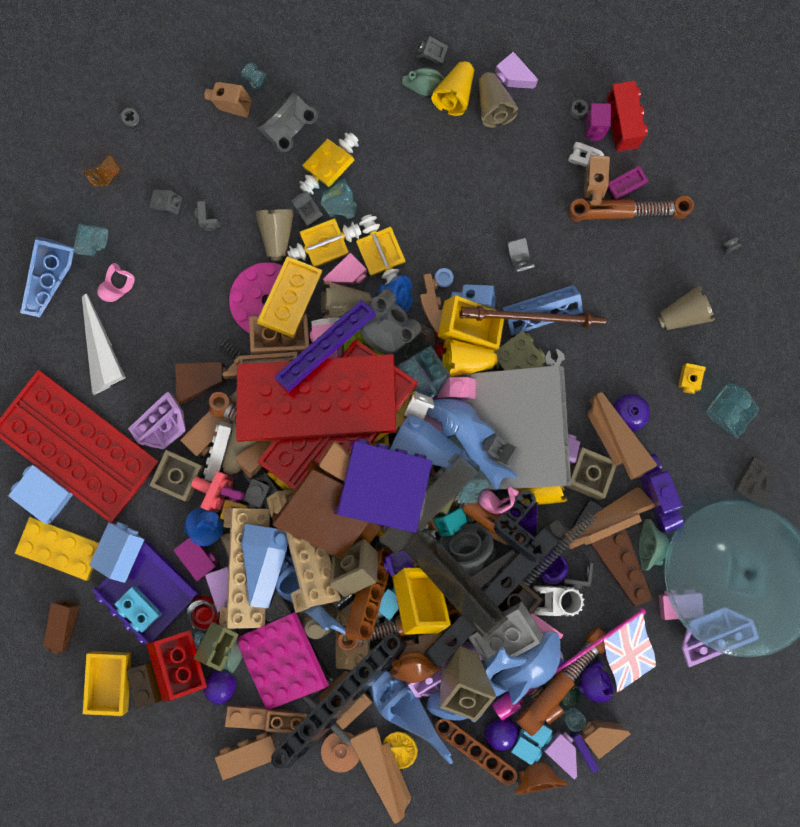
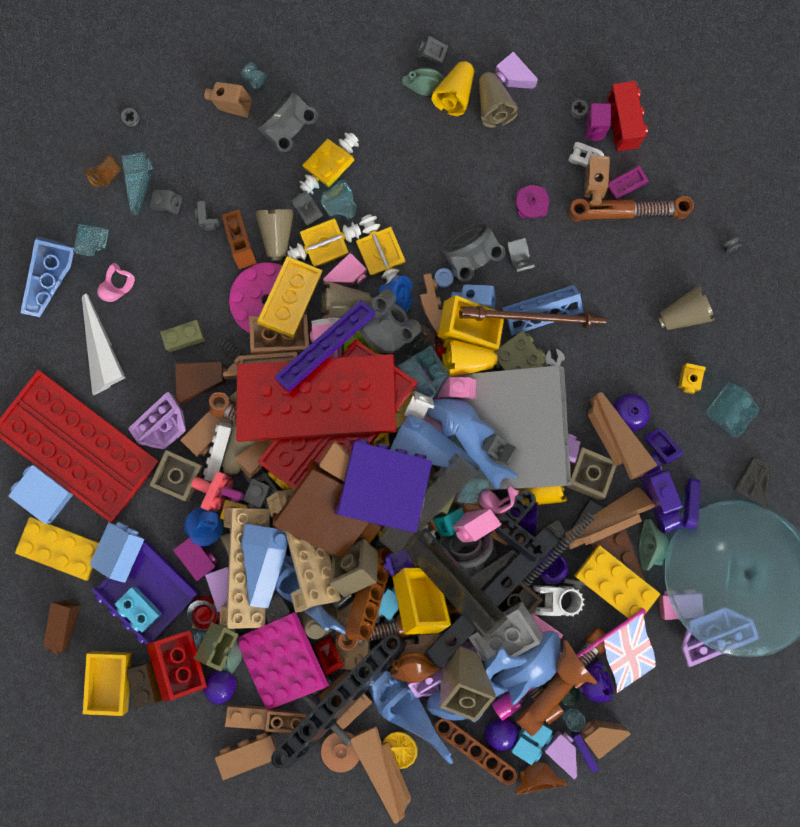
none -> clear light blue slope [121,152,153,216]
none -> olive brick [160,320,206,353]
none -> dark orange slope [221,209,257,269]
none -> red slope [314,636,344,675]
none -> dark grey piece [442,222,505,282]
none -> bright pink slope [452,509,501,543]
none -> magenta piece [516,185,549,218]
none -> dark orange hat [557,640,597,689]
none -> yellow plate [574,545,660,619]
none -> dark purple slope [645,427,683,464]
none -> dark purple beam [683,478,701,530]

